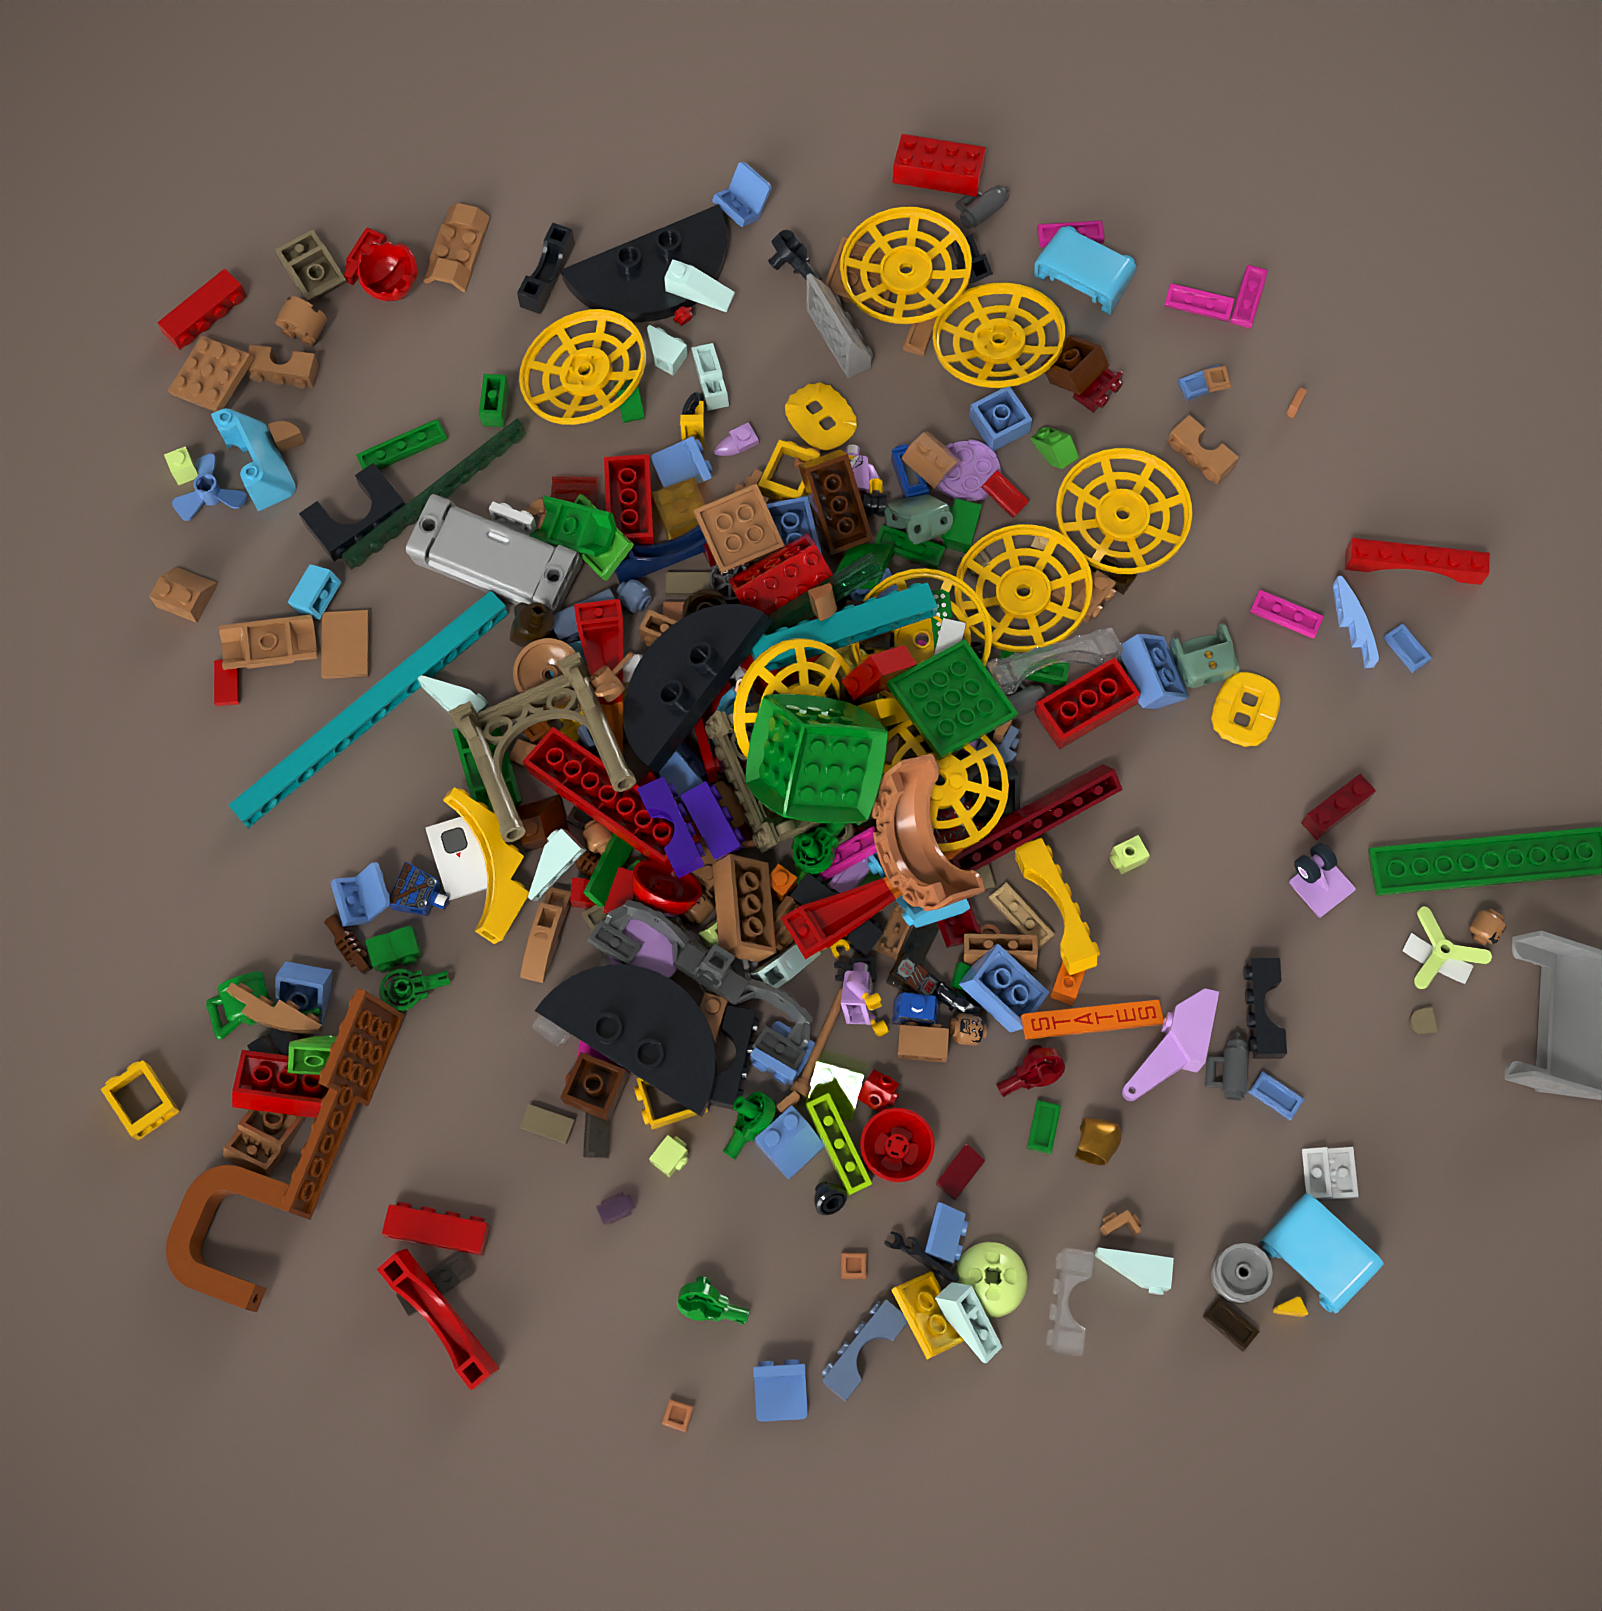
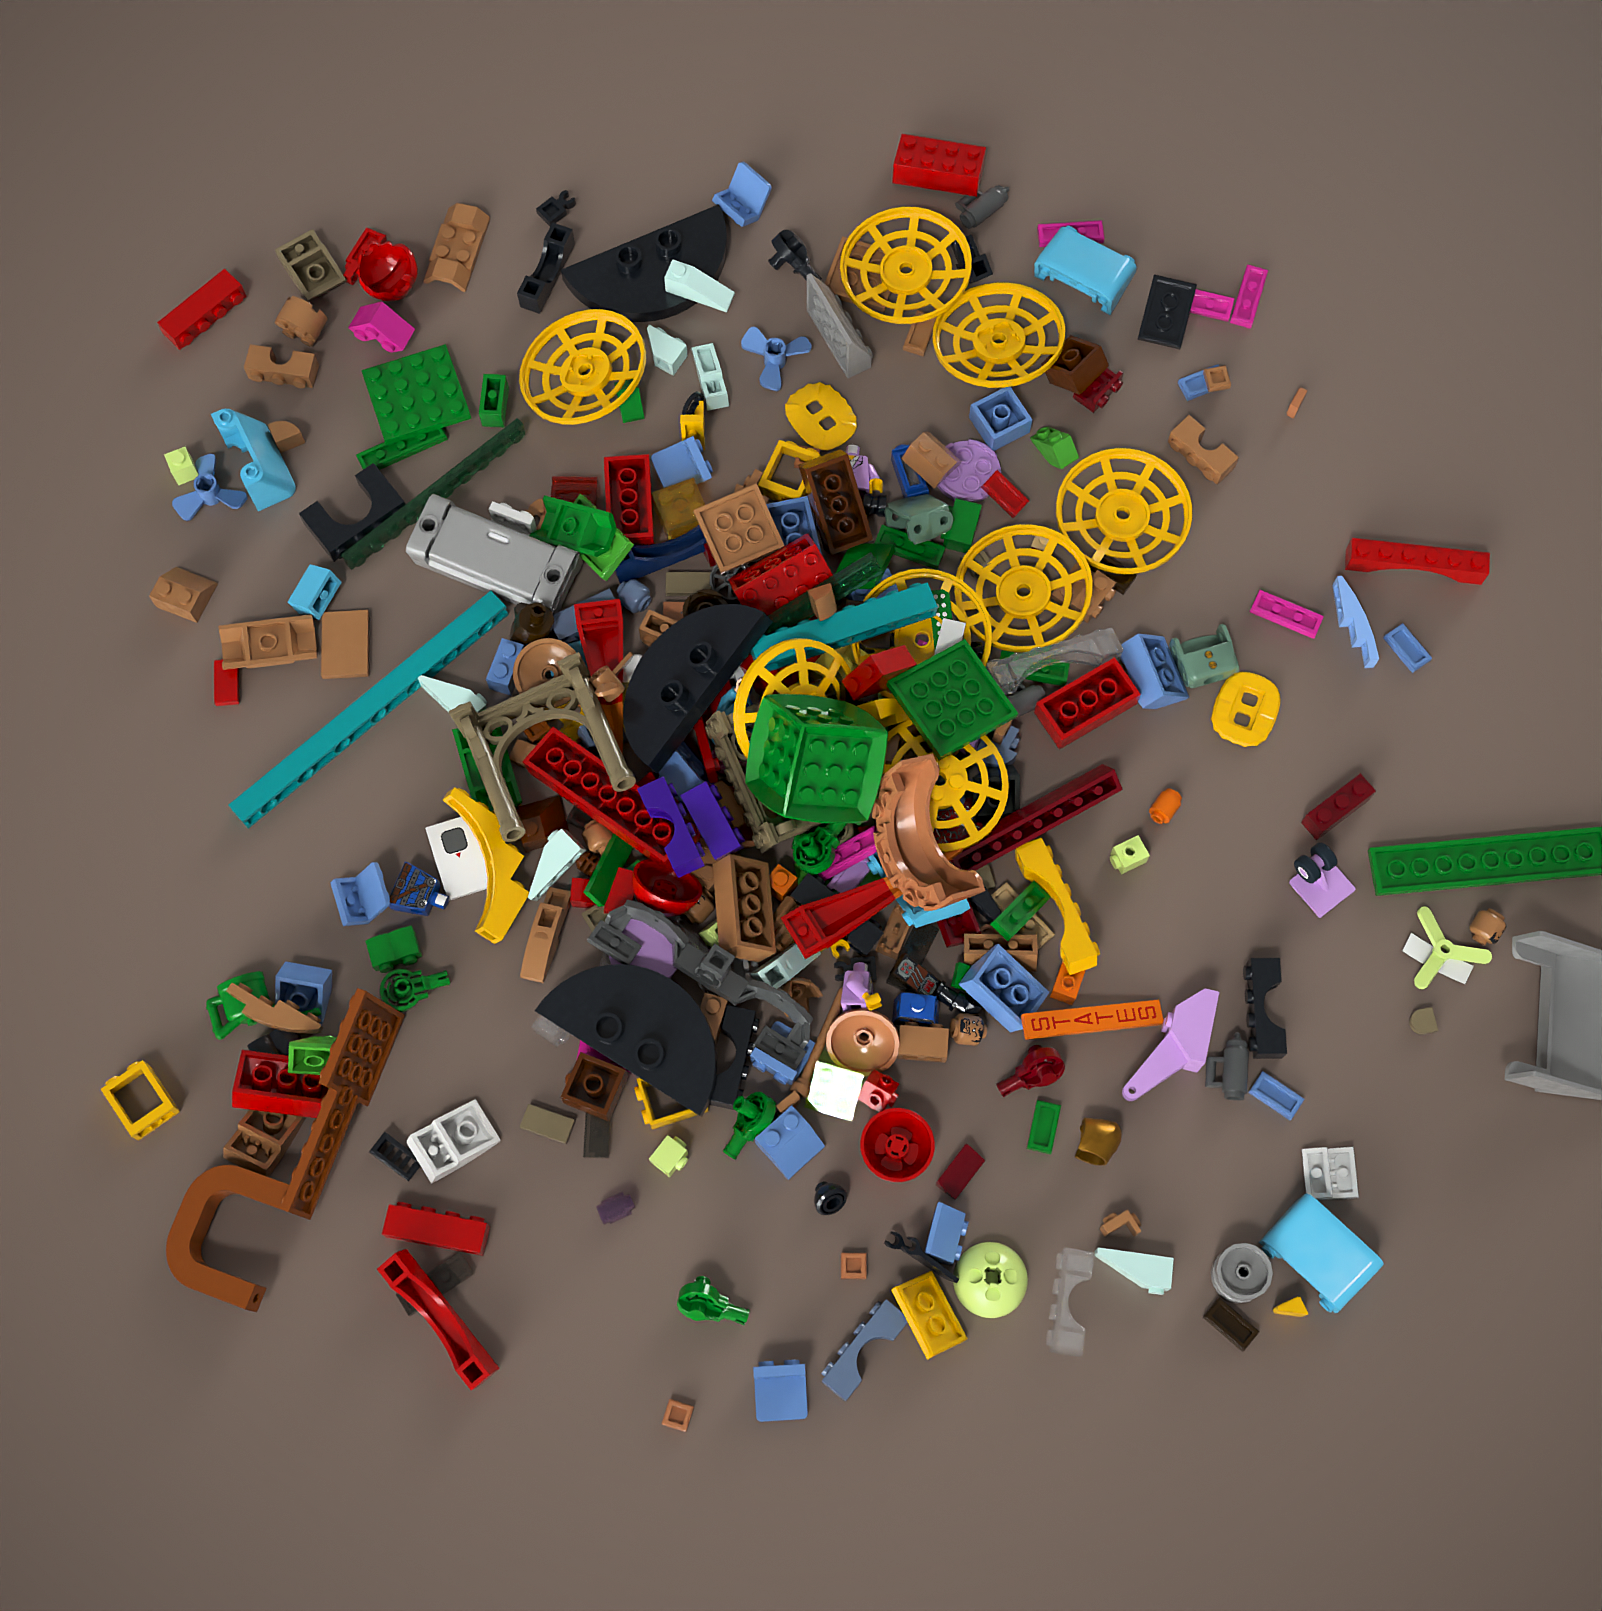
medium nougat plate [168,336,254,412] -> none
reddish brown hinge [324,914,372,974] -> none
red plate [673,306,694,326] -> none
lavender plate [714,422,759,456] -> none
lime brick [805,1093,872,1196] -> none
light aqua slope [935,1282,1002,1363] -> none
none -> dark pink brick [348,302,415,353]
none -> green plate [361,344,472,446]
none -> black slope [368,1132,420,1182]
none -> white slope [406,1099,500,1184]
none -> medium blue brick [486,638,524,696]
none -> black plate [536,190,576,226]
none -> medium blue piece [741,327,812,391]
none -> medium nougat piece [780,977,823,1017]
none -> nougat dish [826,1008,900,1076]
none -> black slope [968,887,1002,923]
none -> green plate [990,881,1051,941]
none -> black tile [1137,275,1197,350]
none -> orange brick [1149,788,1182,824]

